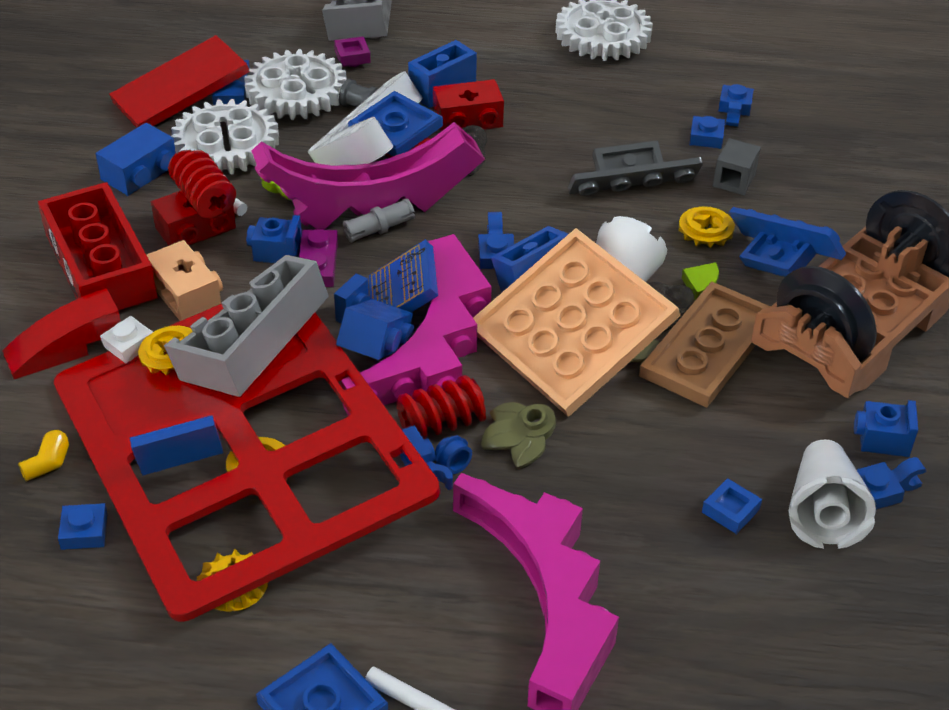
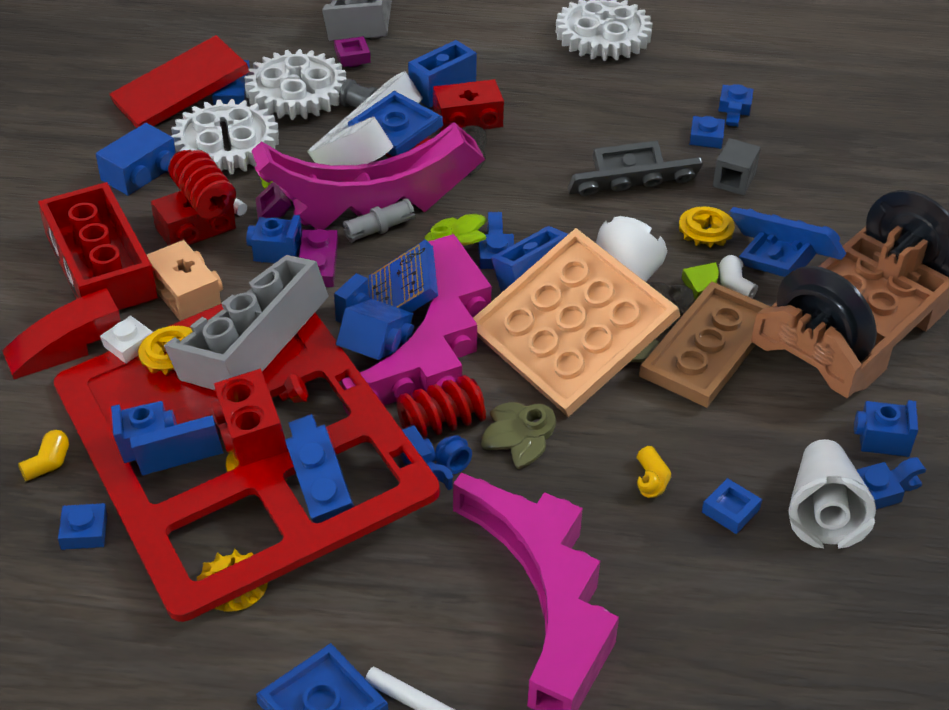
none -> blue brick [111,401,177,463]
none -> red brick [211,368,288,467]
none -> magenta plate [255,182,291,219]
none -> red rock [279,373,309,403]
none -> blue hinge [285,414,354,523]
none -> lime plate [425,214,487,246]
none -> yellow arm [637,446,671,498]
none -> white arm [719,255,758,299]

